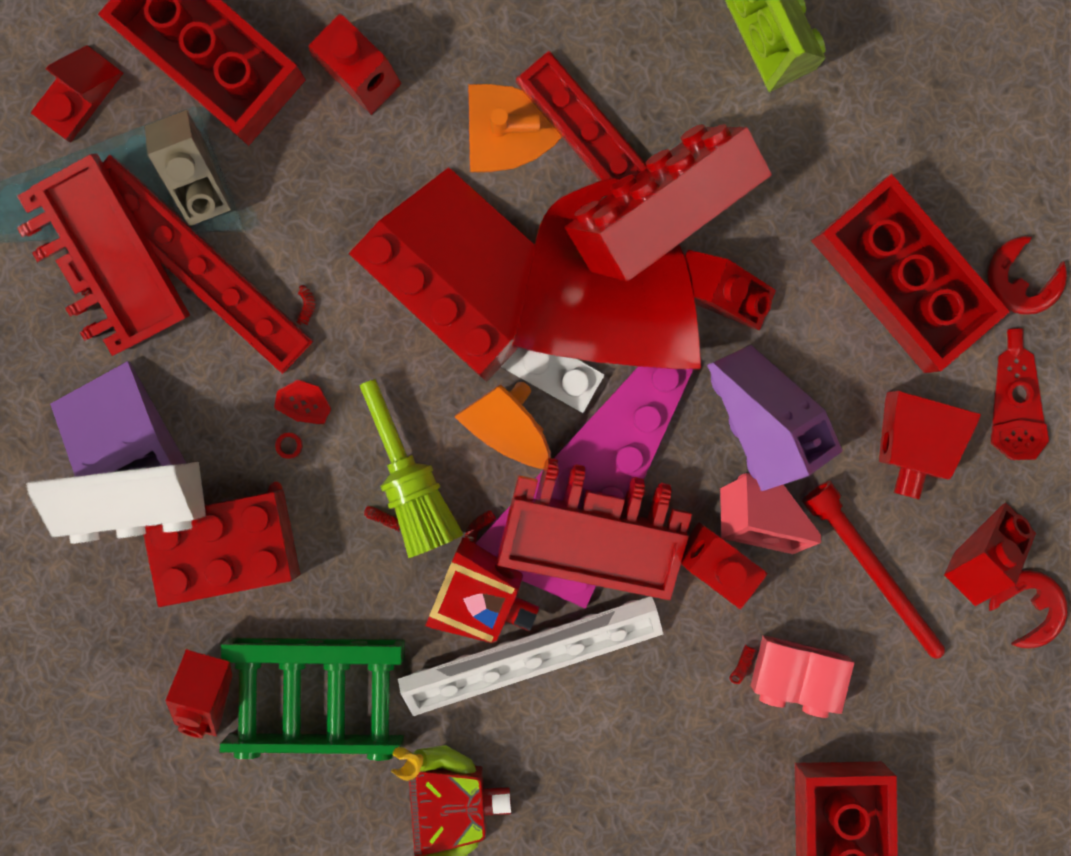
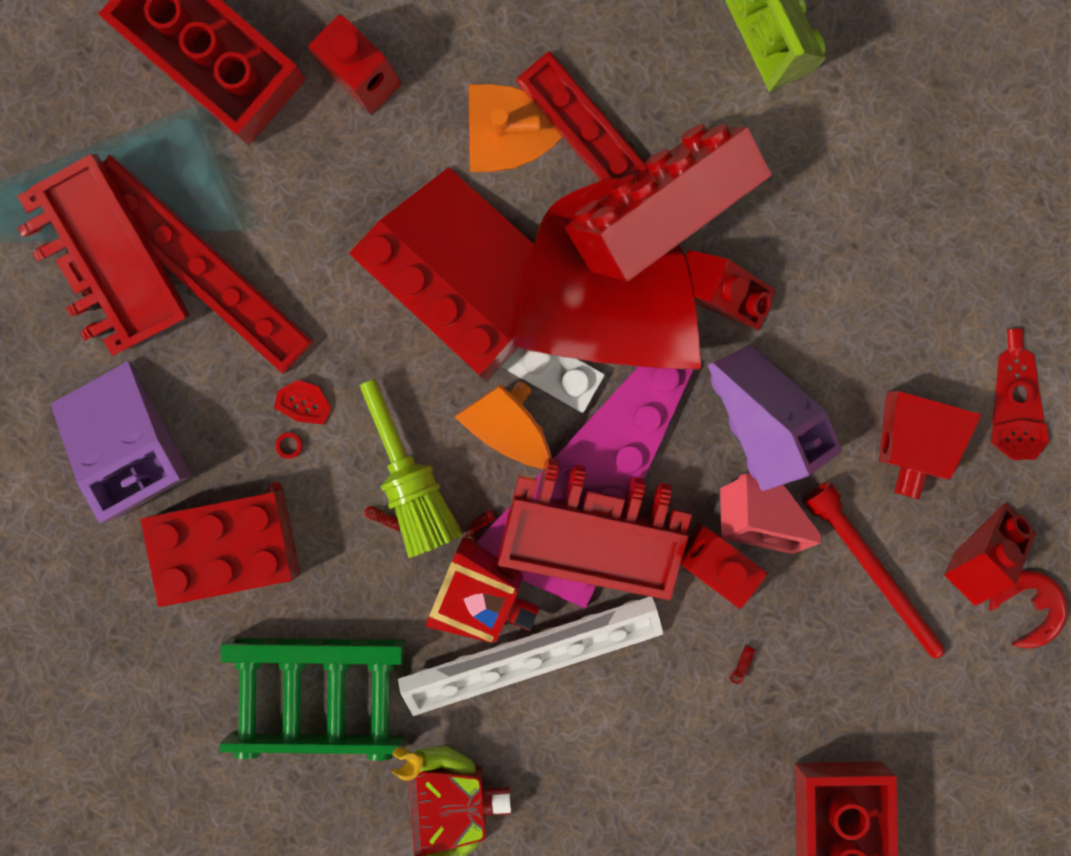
white slope [27,462,206,544] -> none
red slope [30,45,124,143] -> none
dark tan slope [145,110,231,226] -> none
red slope [165,649,232,739] -> none
red leg [296,285,316,325] -> none
coral brick [750,635,855,718] -> none
red brick [810,173,1010,373] -> none
red head [988,236,1067,315] -> none

